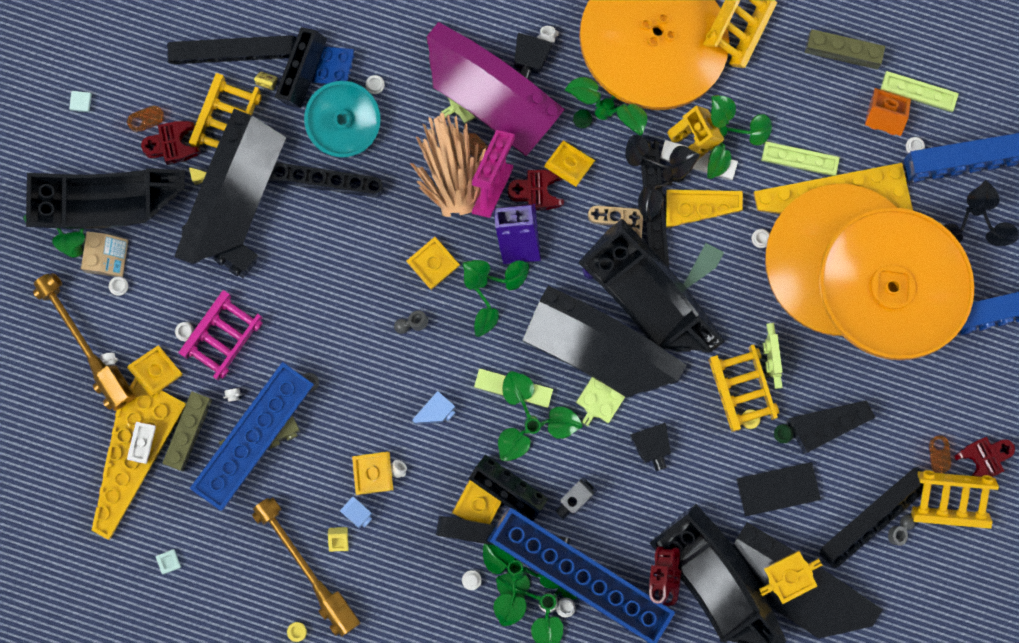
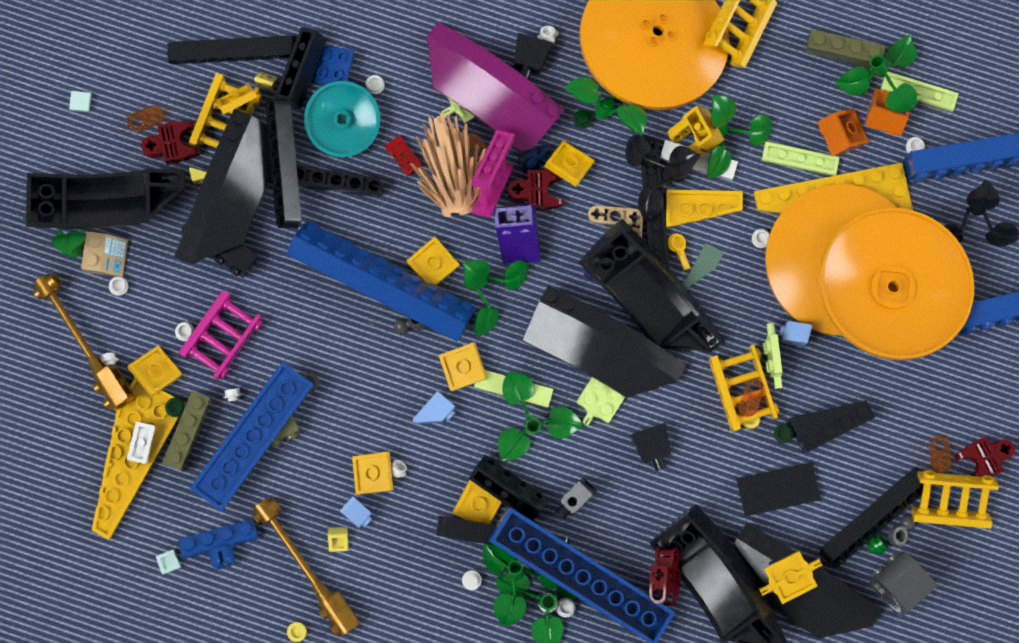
none -> dark green plate [165,398,185,417]
none -> blue plate [178,519,259,569]
none -> yellow plate [216,83,257,114]
none -> black beam [266,98,301,229]
none -> blue brick [286,221,476,342]
none -> red tile [384,135,422,177]
none -> yellow plate [439,342,487,392]
none -> dark blue plate [517,144,552,173]
none -> yellow plate [667,233,691,270]
none -> clear orange piece [738,380,765,417]
none -> light blue slope [778,321,812,348]
none -> orange slope [817,109,870,156]
none -> green plant [835,35,917,112]
none -> green plate [867,535,888,555]
none -> dark grey brick [869,551,938,619]

